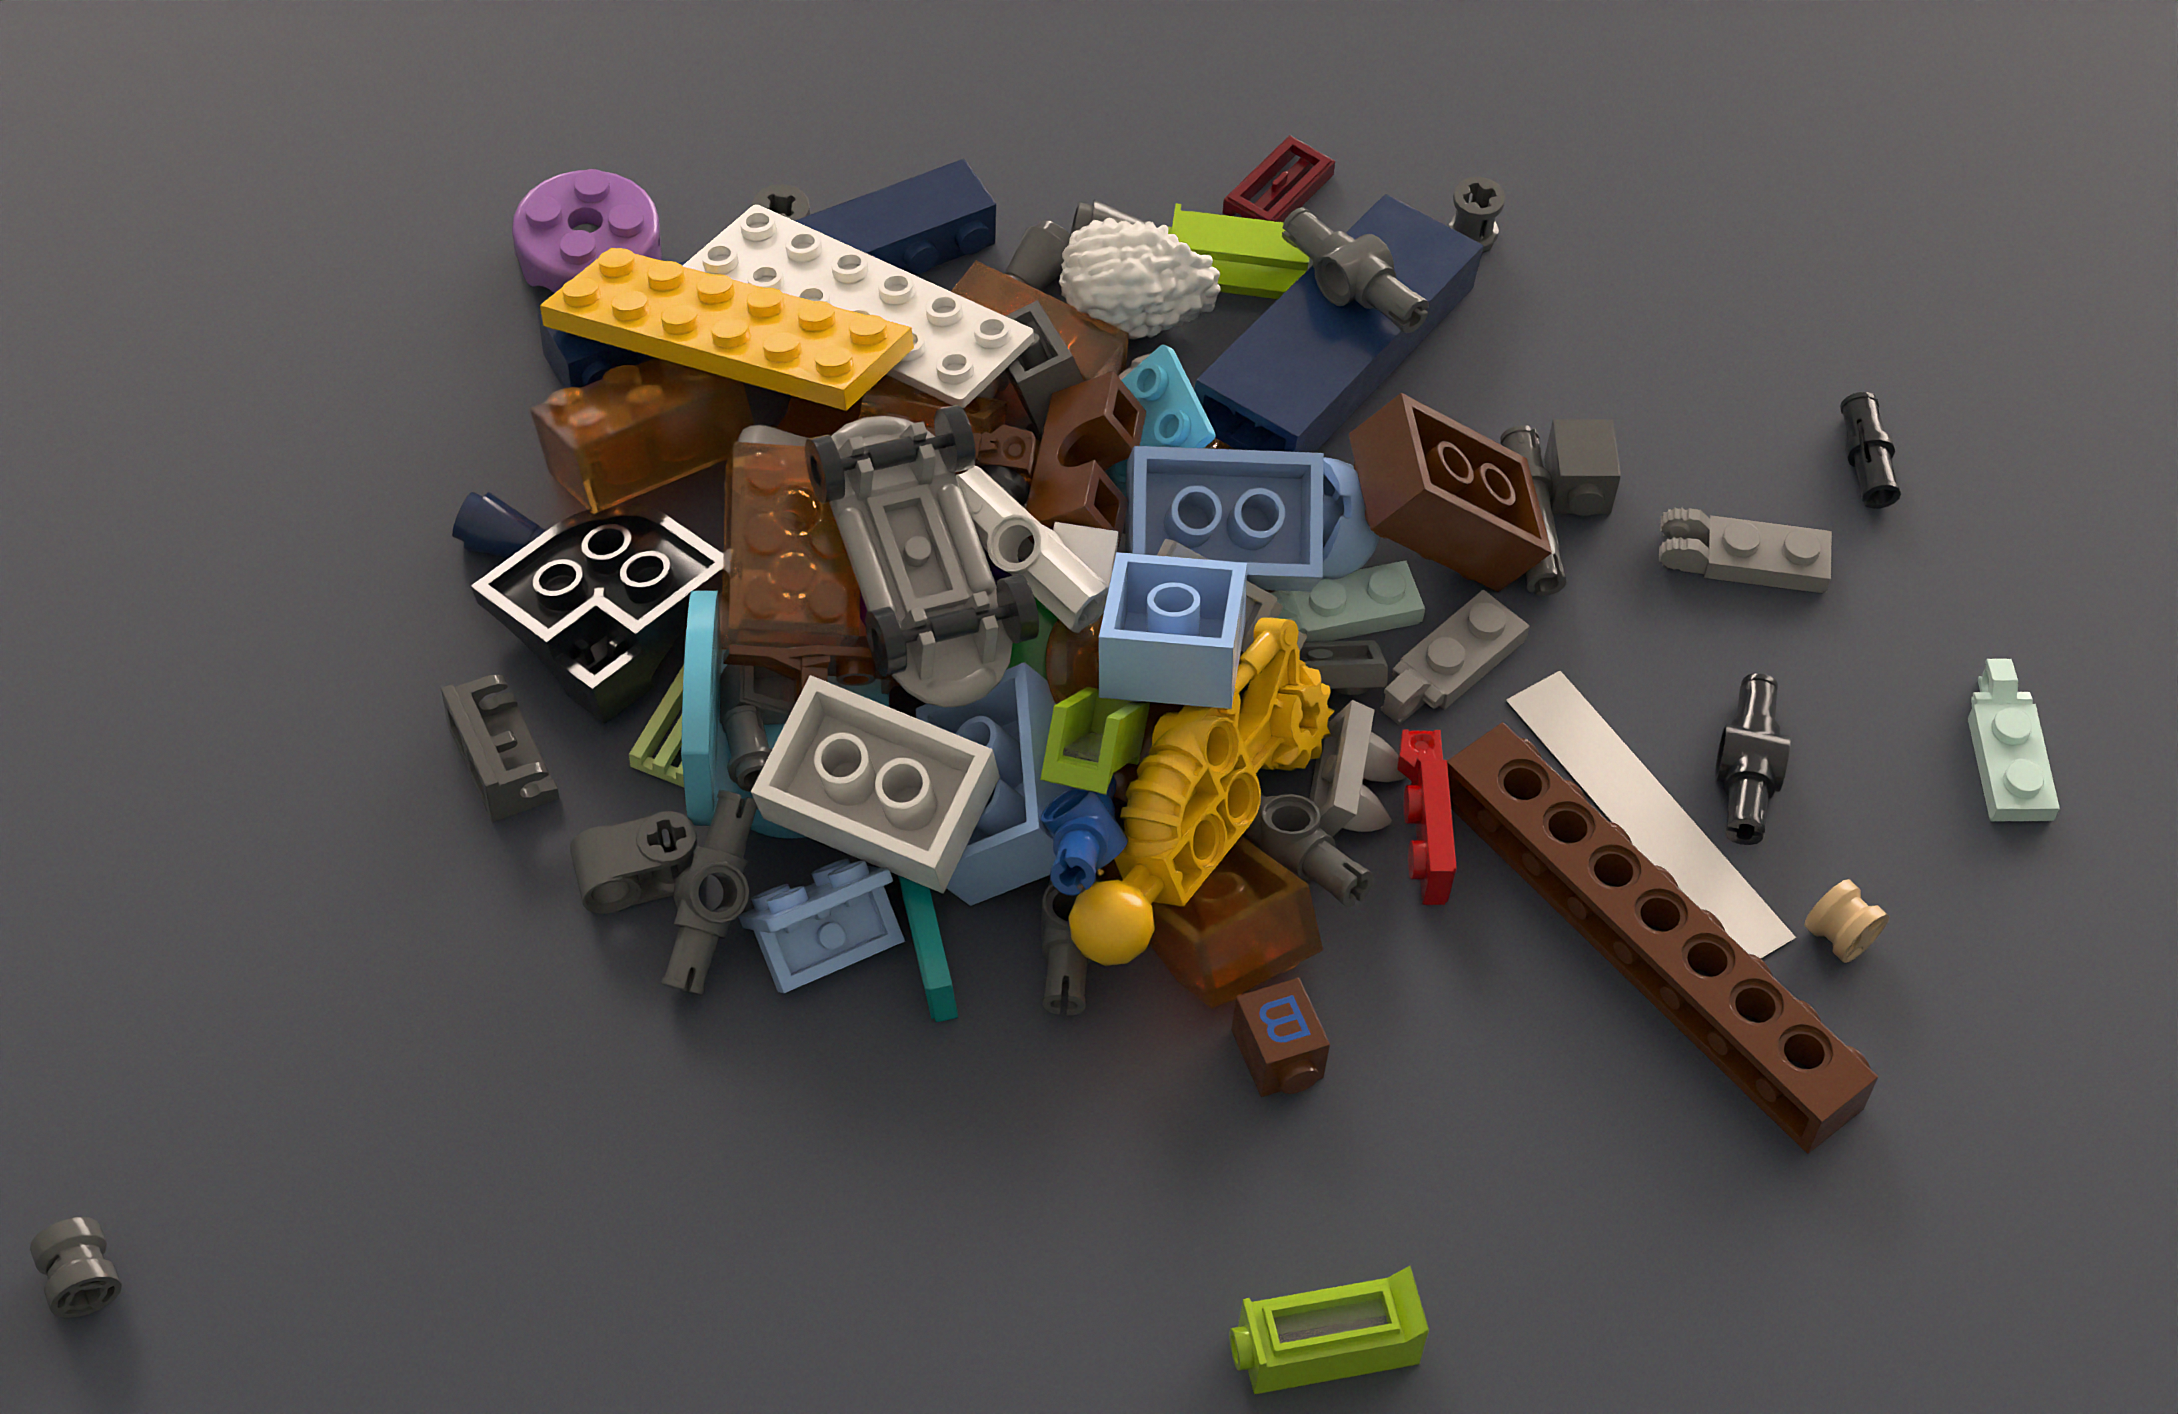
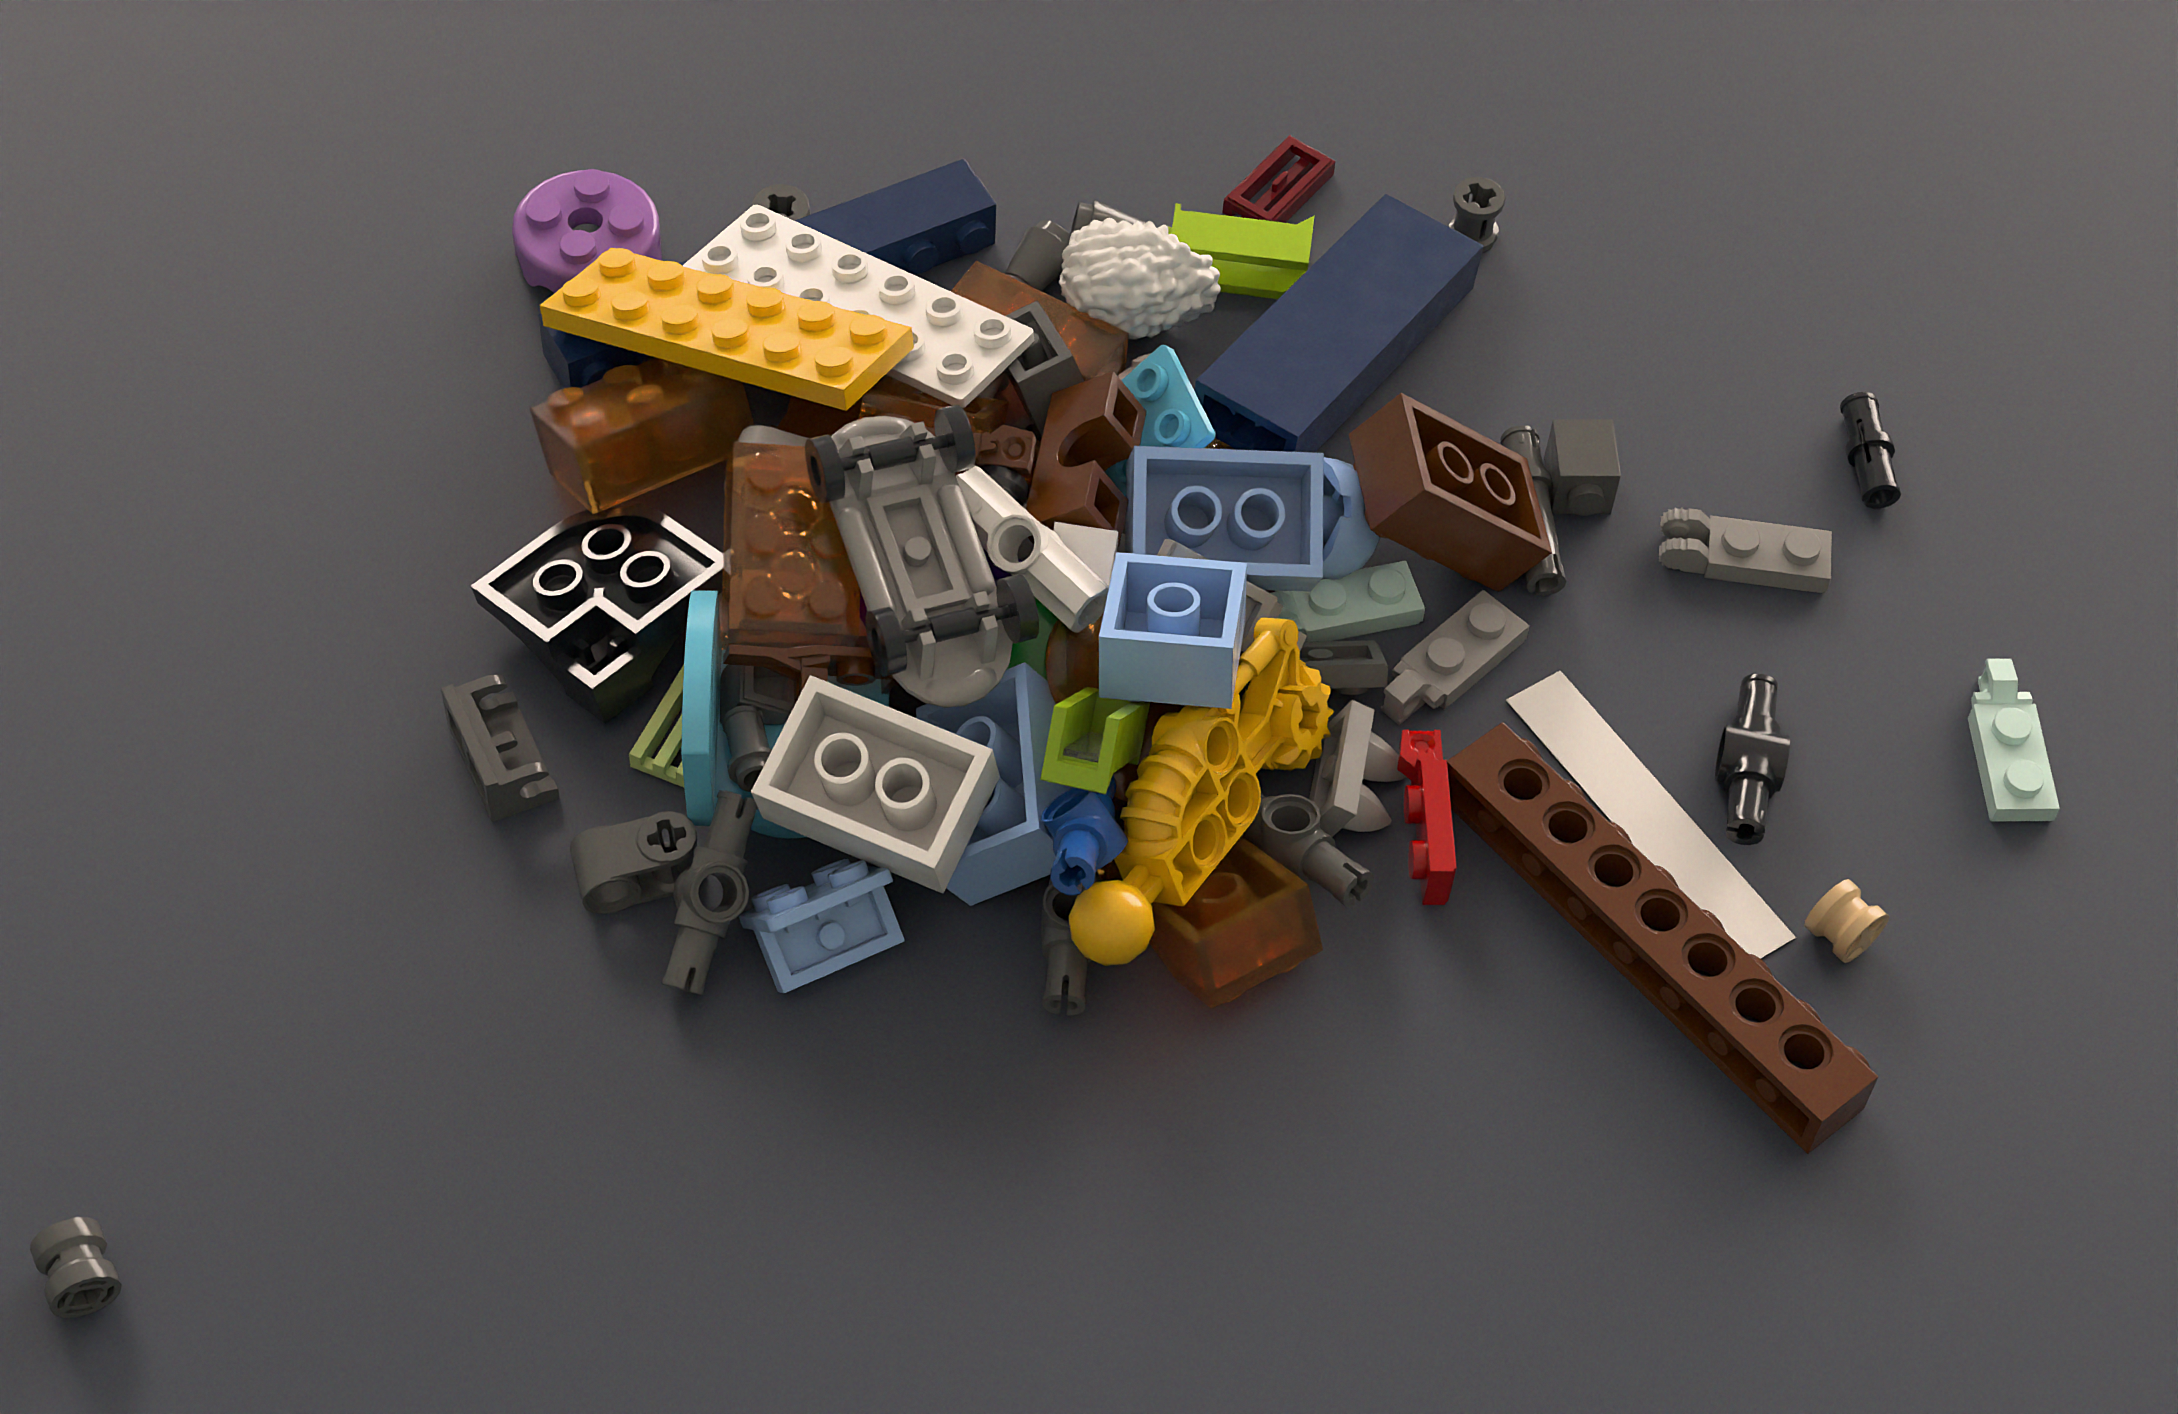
dark blue cone [452,492,547,559] -> none
teal tile [898,875,958,1023] -> none
lime window [1229,1266,1429,1394] -> none
reddish brown brick [1231,978,1330,1097] -> none
dark grey pin [1282,207,1429,333] -> none

